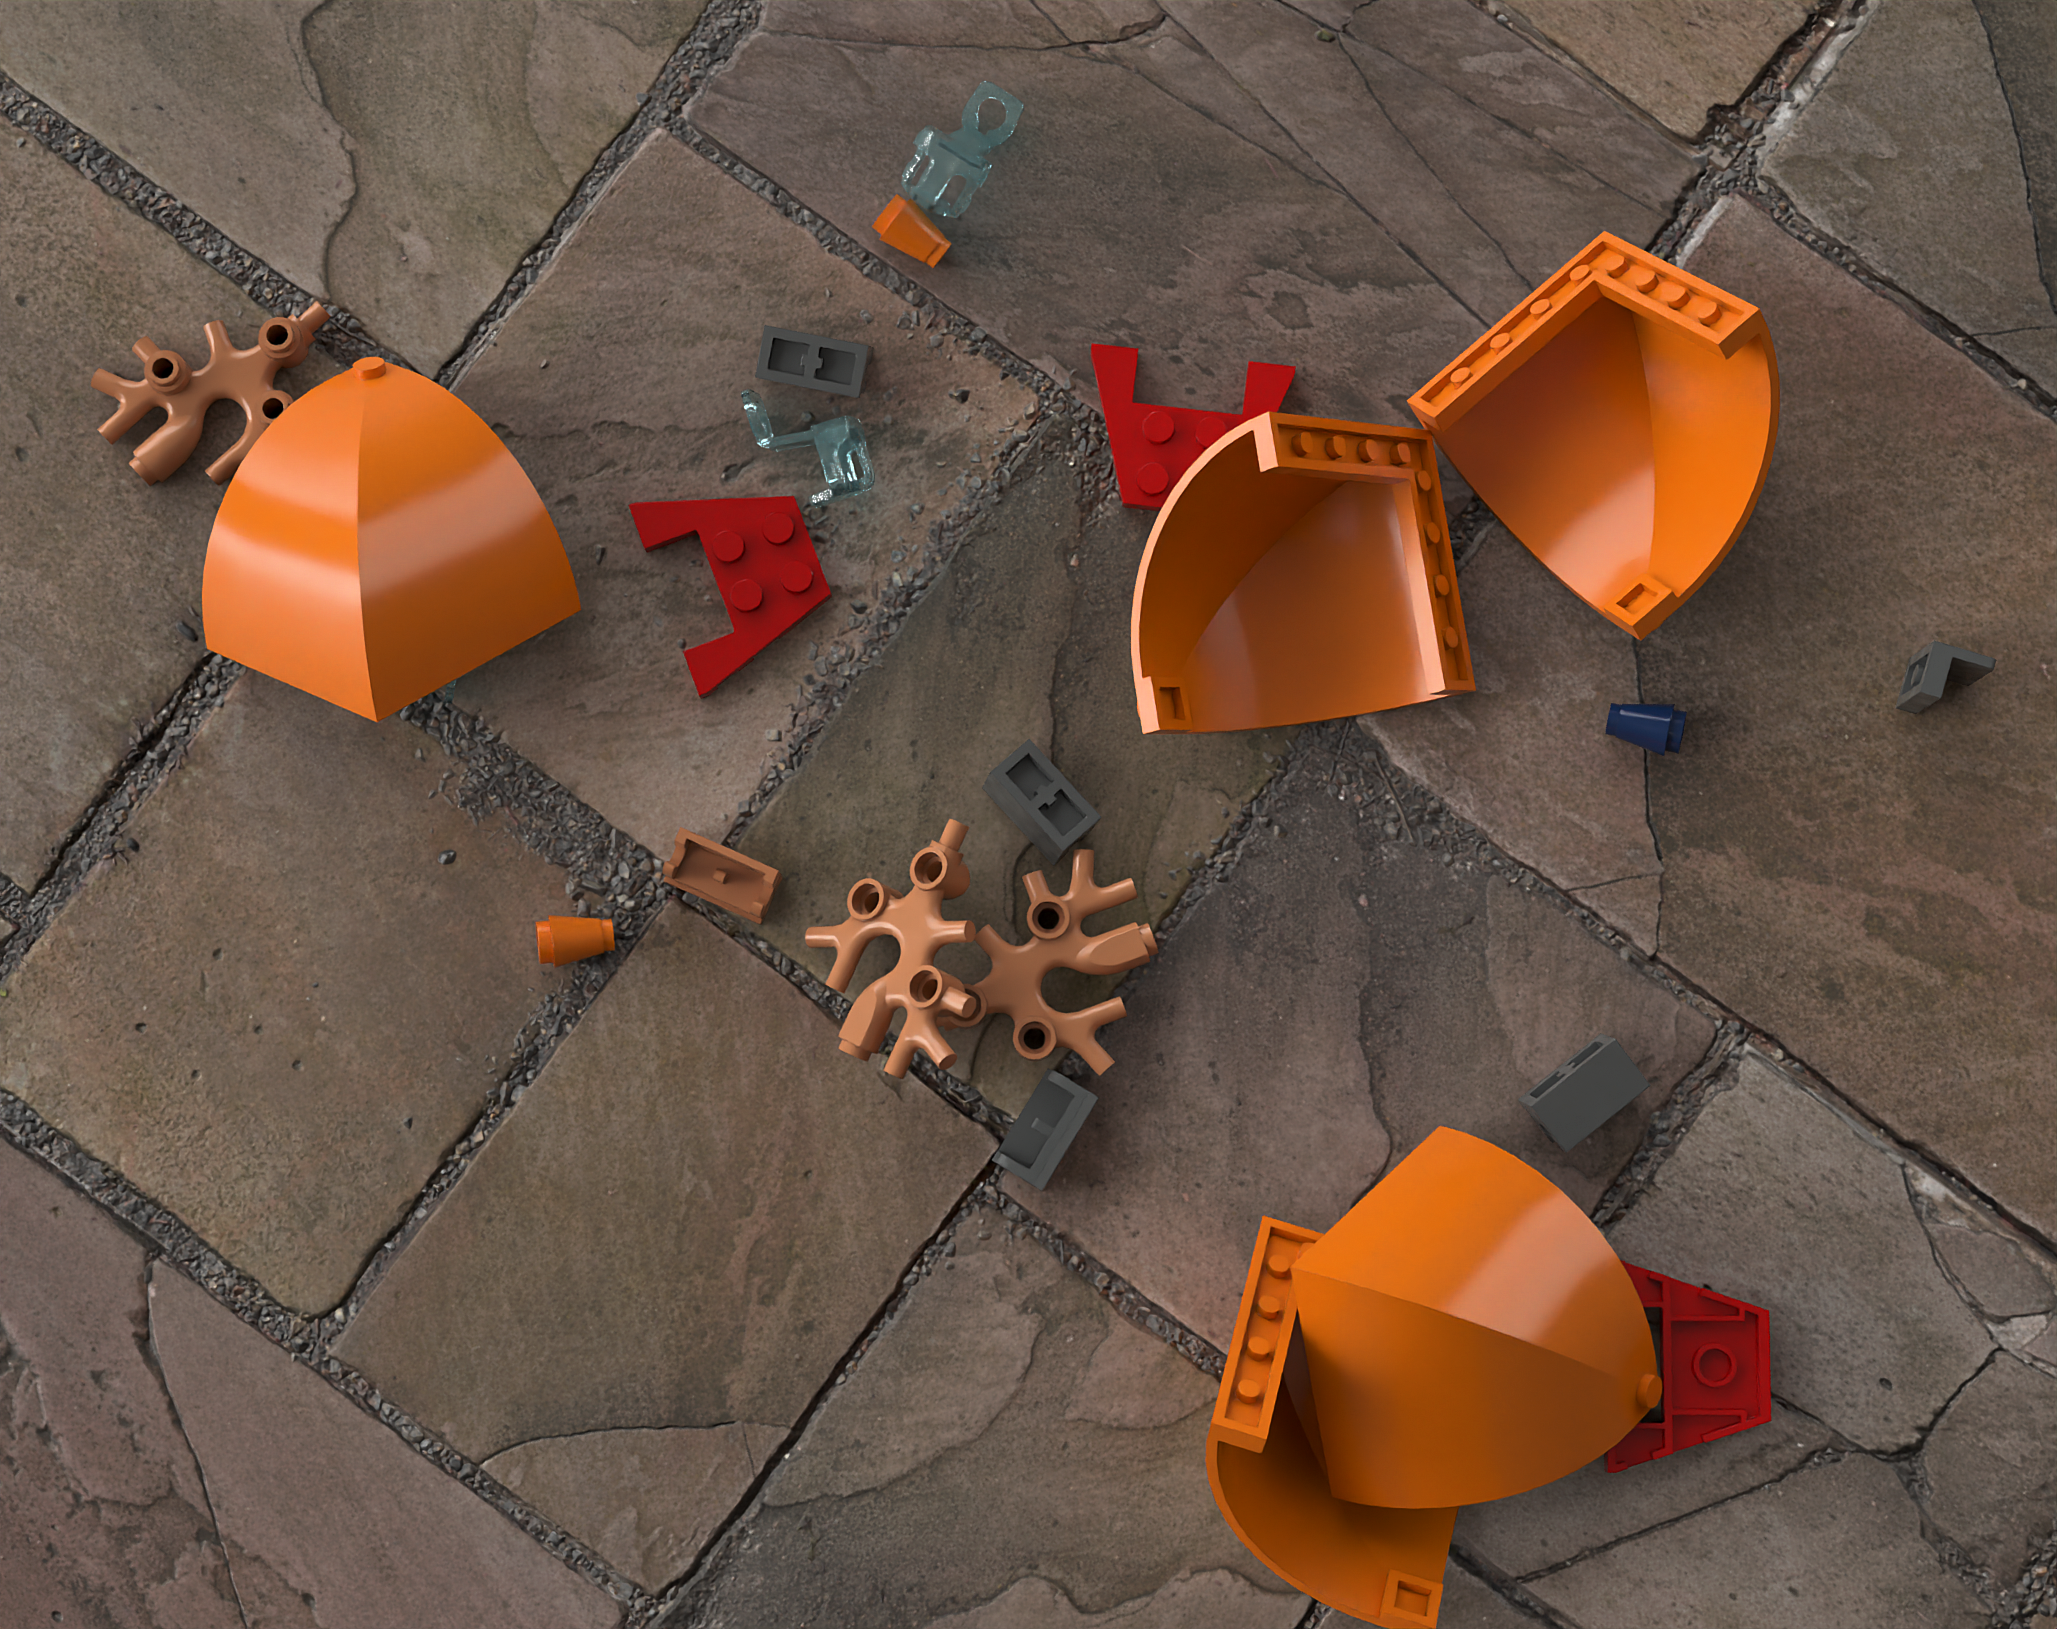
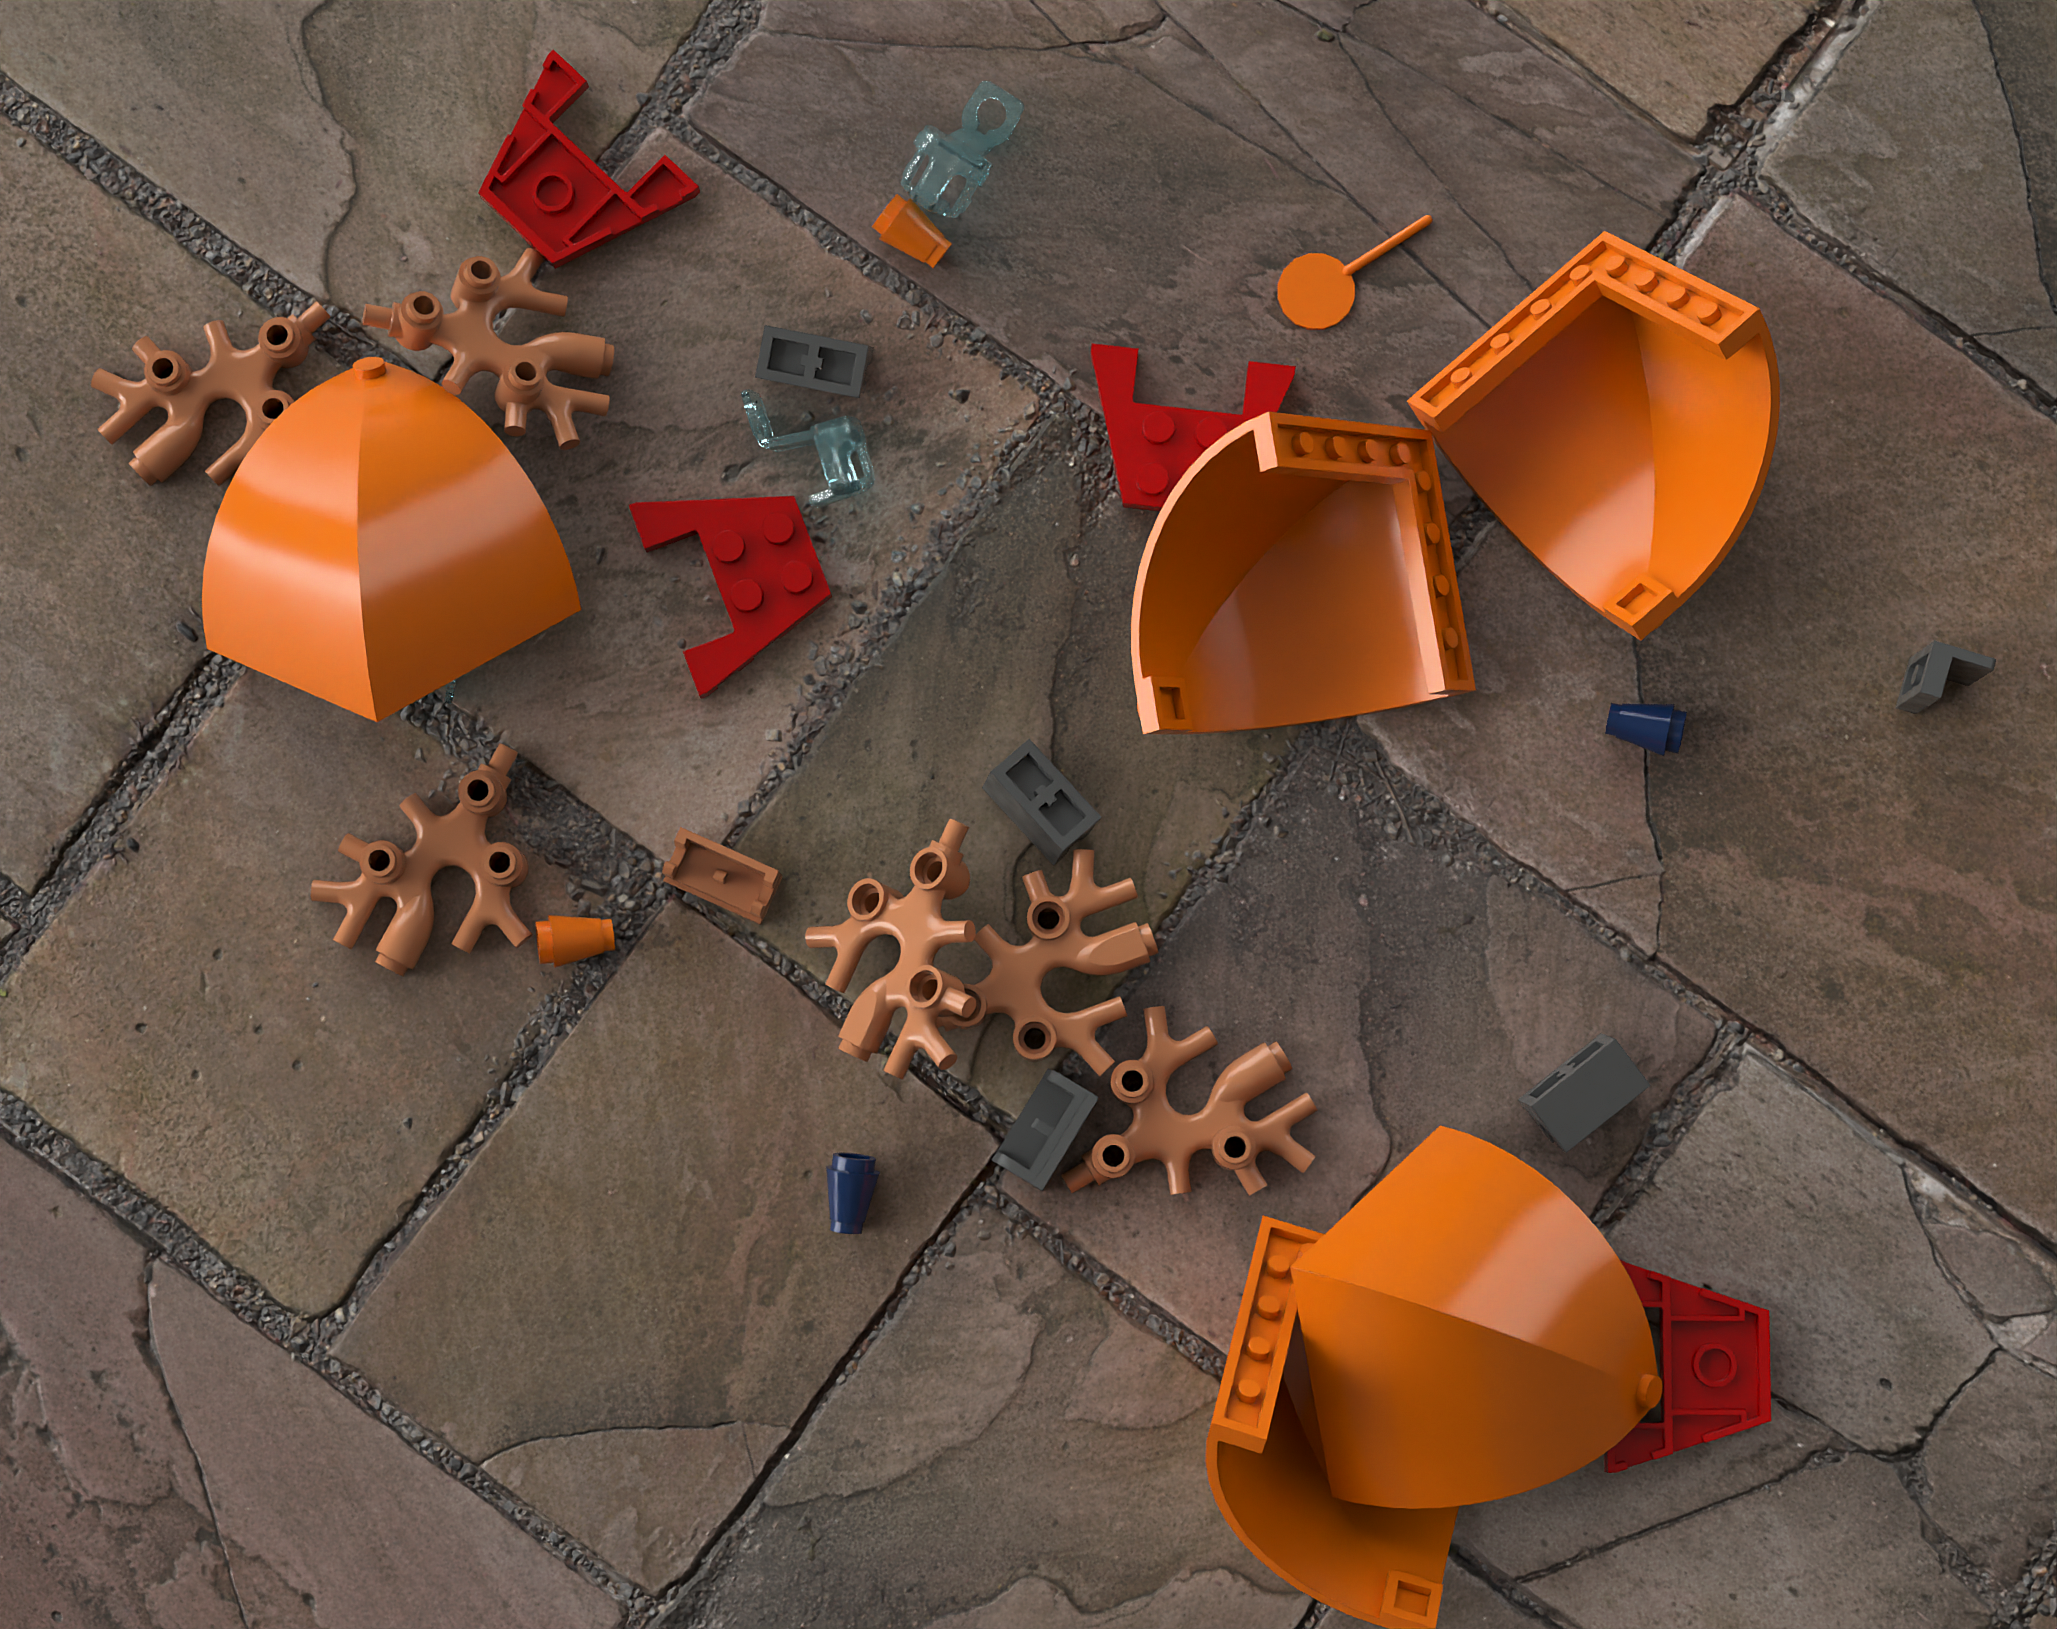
none -> nougat plant [311,743,533,977]
none -> nougat plant [362,248,614,450]
none -> red wing [478,49,700,269]
none -> dark blue cone [826,1152,880,1234]
none -> nougat plant [1061,1006,1318,1196]
none -> orange piece [1277,215,1433,330]

